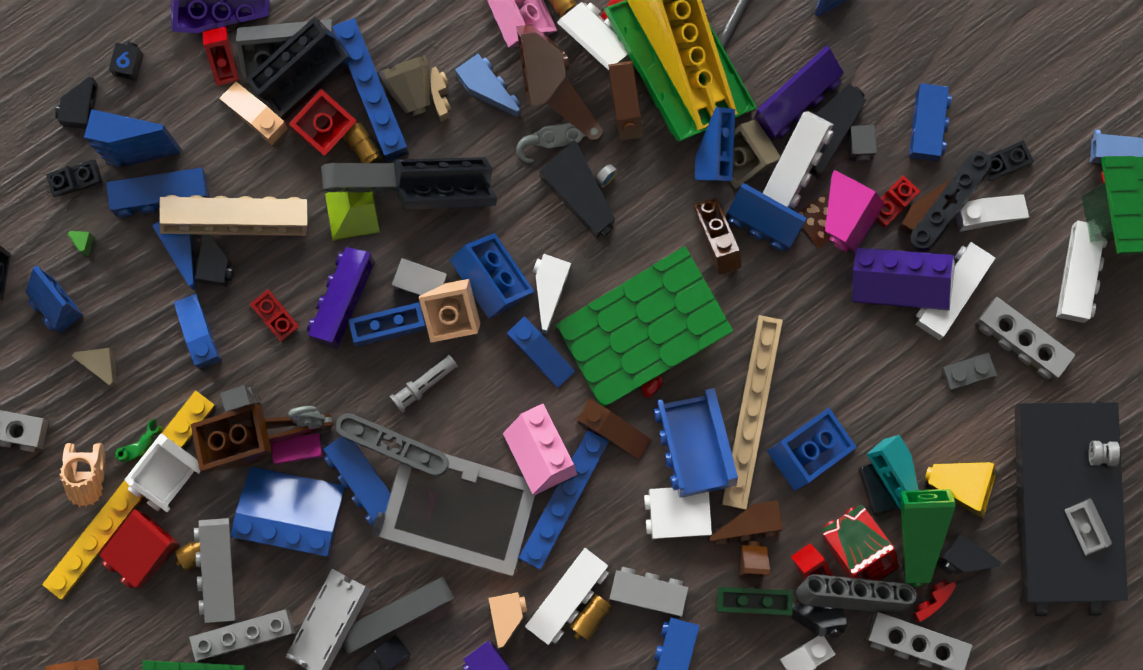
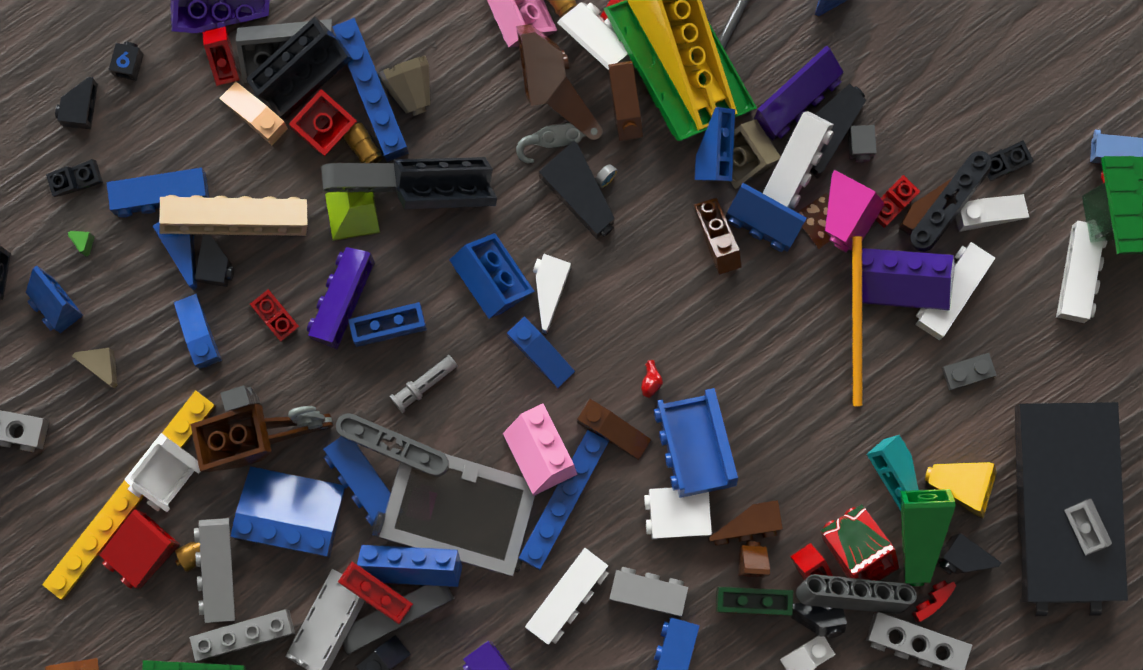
light nougat piece [60,443,106,507] -> none
blue slope [84,109,181,167] -> none
green arm [115,419,163,463] -> none
dark pink slope [272,433,323,465] -> none
light grey panel [392,258,448,296] -> none
light nougat slope [419,279,480,342] -> none
tan slope [431,67,451,122] -> none
medium blue slope [455,54,521,117] -> none
light nougat slope [489,592,527,648] -> none
green piece [556,246,733,408] -> none
pearl gold piece [569,593,613,641] -> none
tan plate [722,315,783,510] -> none
blue slope [767,408,857,491] -> none
black slope [859,464,896,515] -> none
blue brick [909,83,952,162] -> none
light grey brick [975,297,1075,381] -> none
light grey wheel [1089,441,1120,466] -> none
none -> red tile [338,562,413,624]
none -> blue brick [357,545,462,587]
none -> light orange piece [852,236,862,406]

